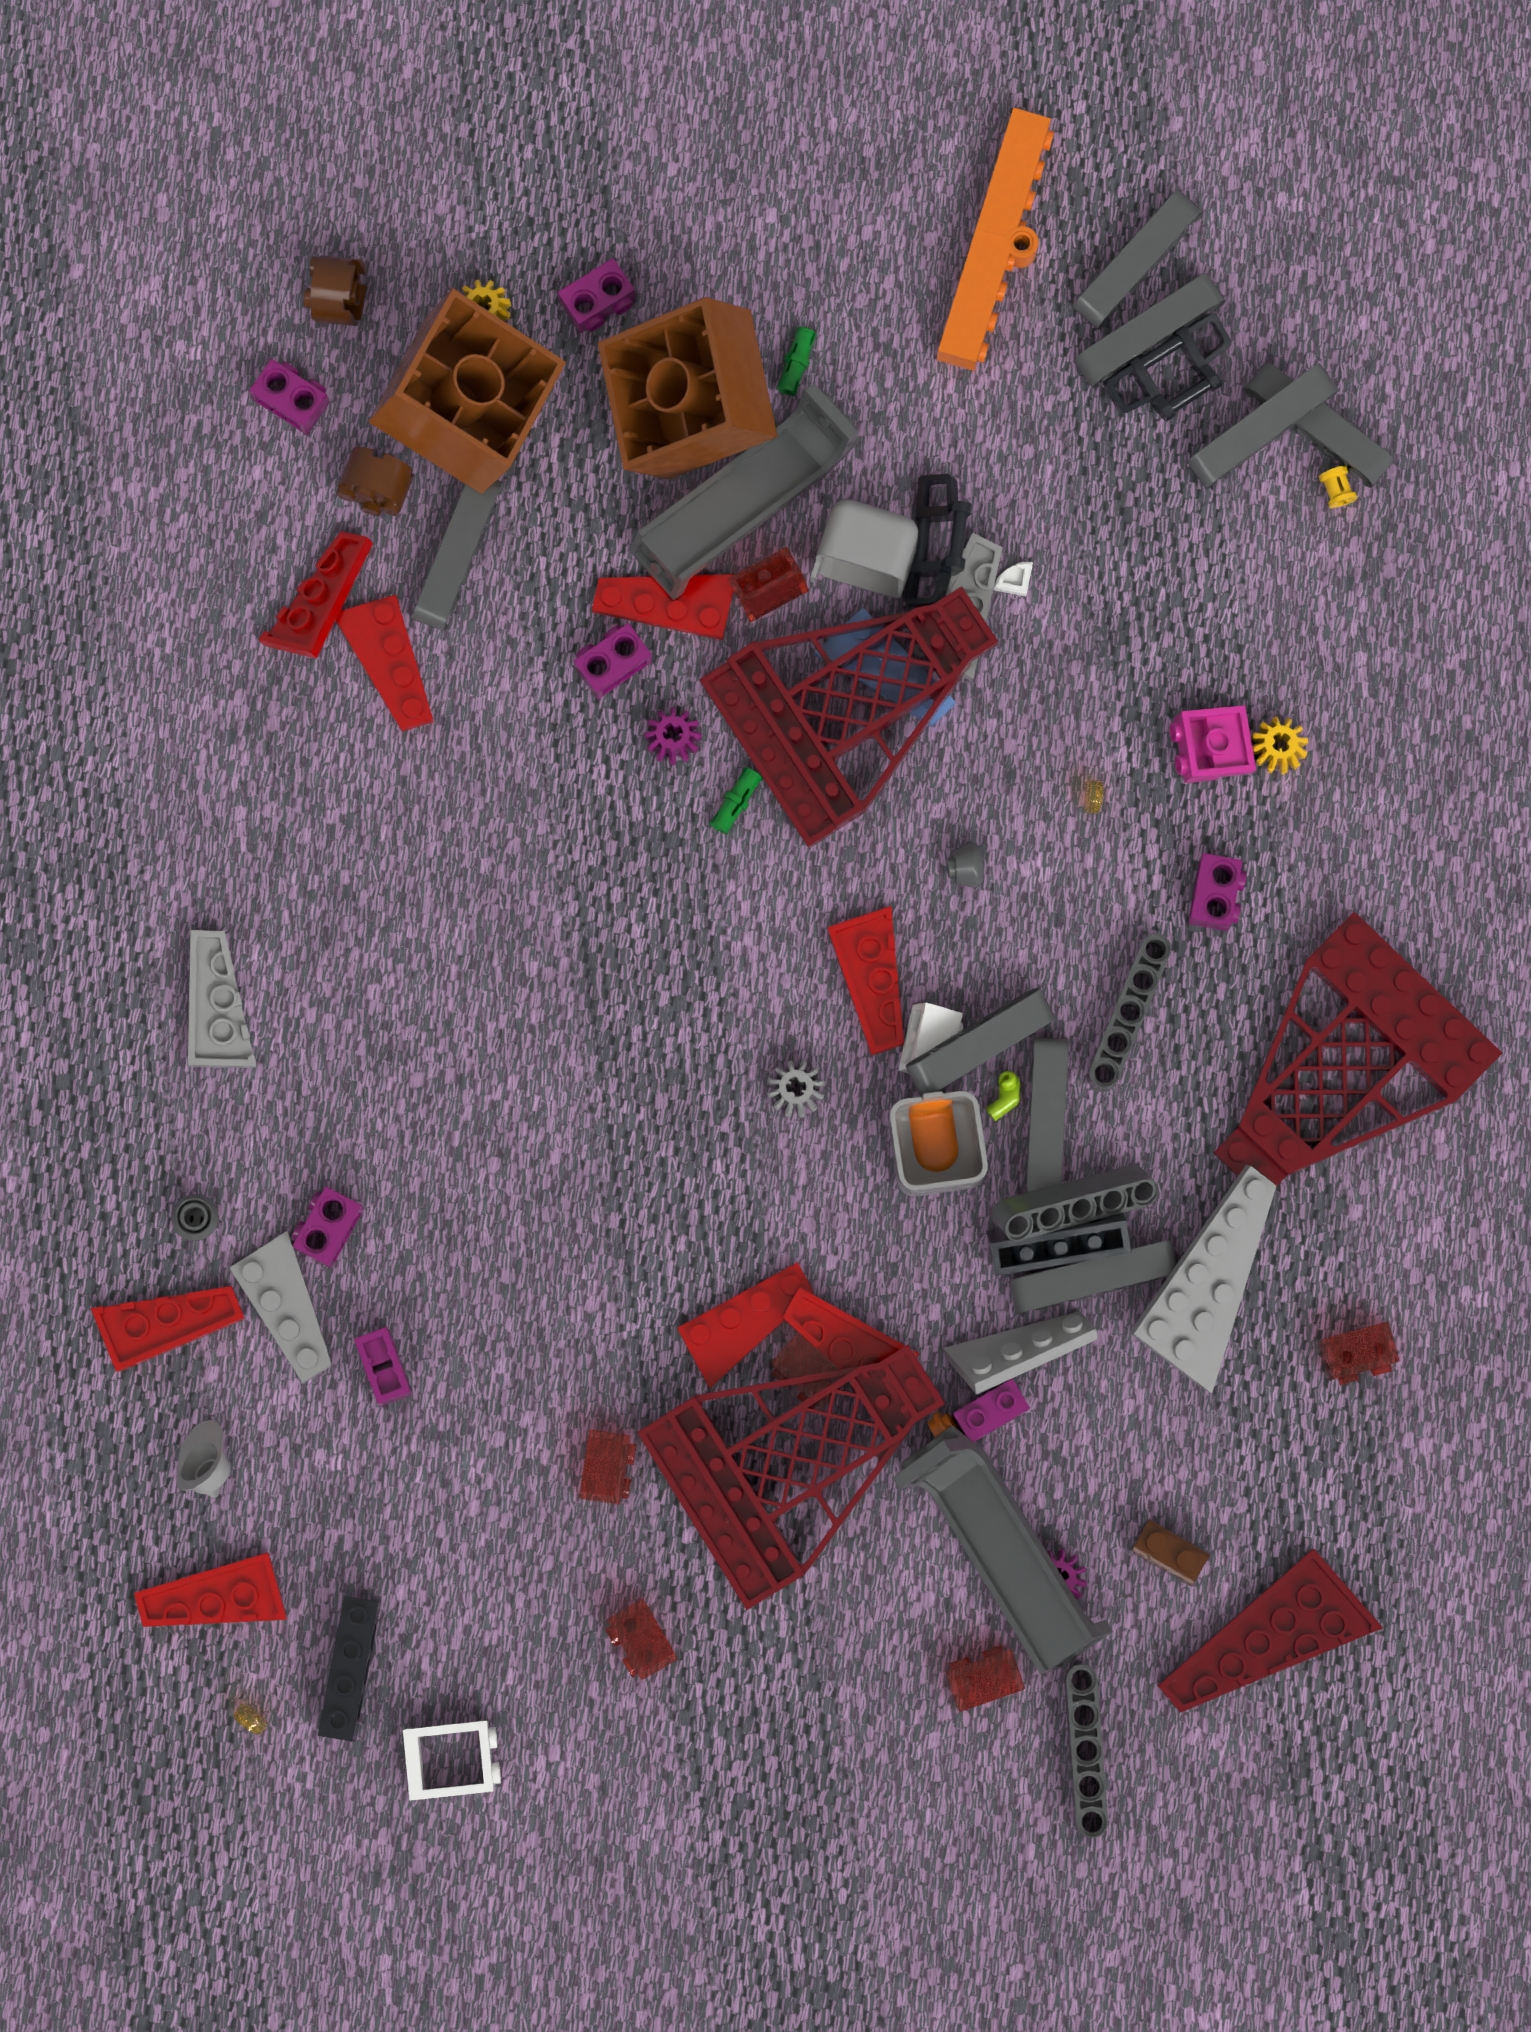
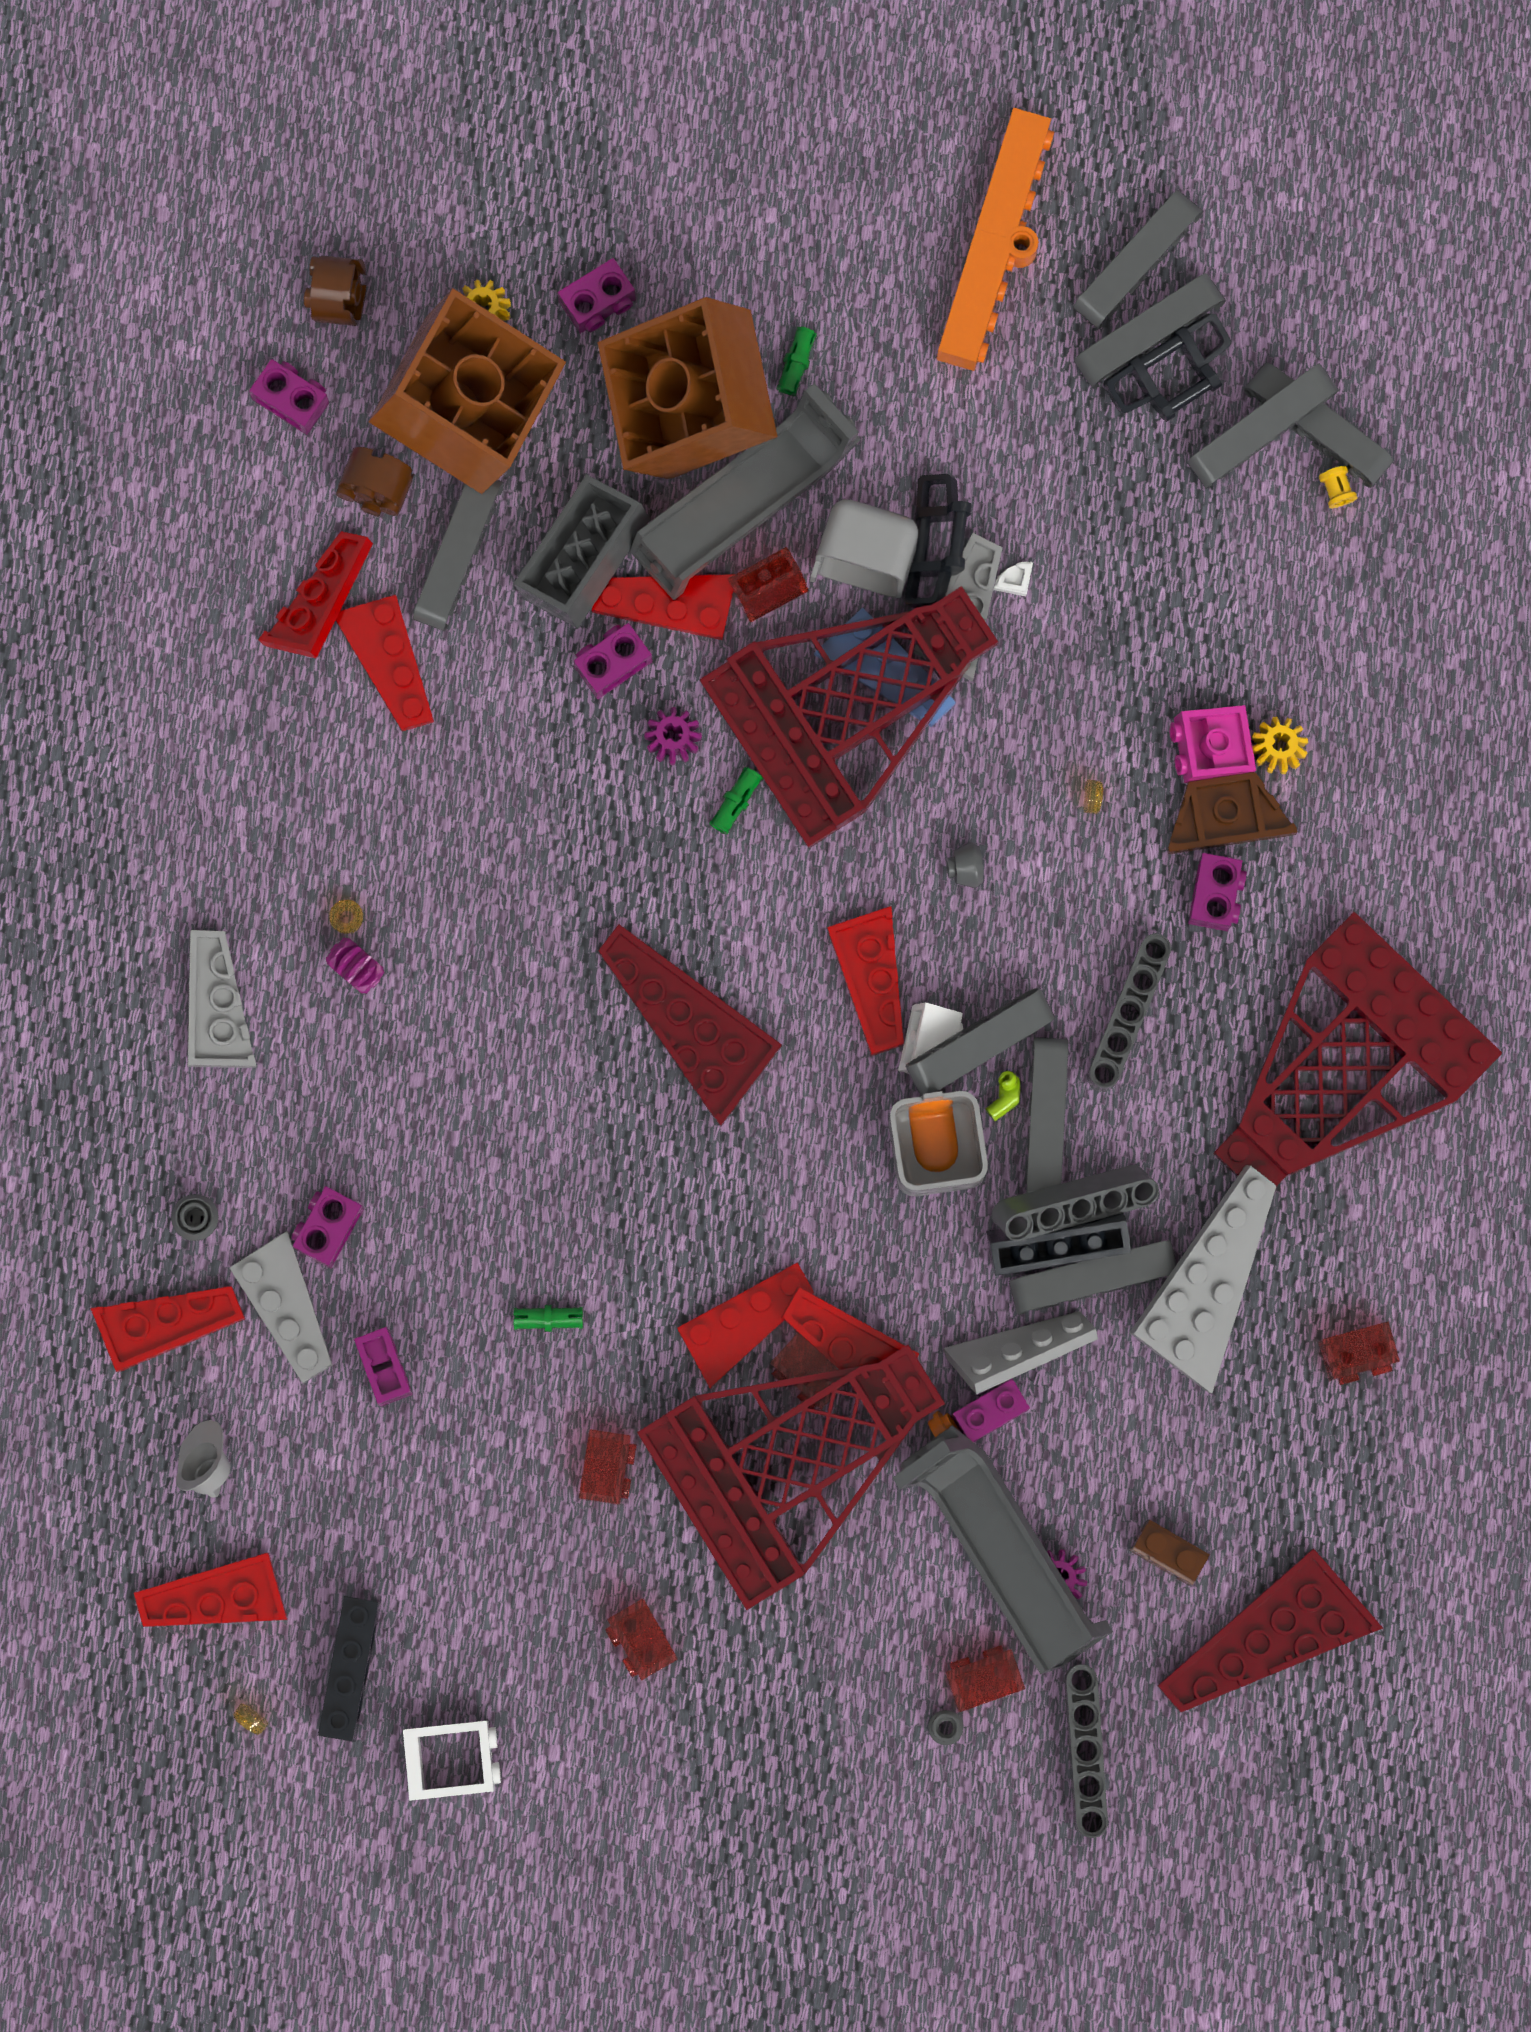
light grey gear [767,1060,825,1118] -> none
none -> magenta gear [325,938,384,994]
none -> clear yellow plate [329,900,364,934]
none -> green pin [513,1305,583,1332]
none -> dark grey brick [514,474,650,629]
none -> dark red wing [598,924,782,1127]
none -> dark grey plate [928,1710,963,1745]
none -> reddish brown wing [1167,772,1297,854]

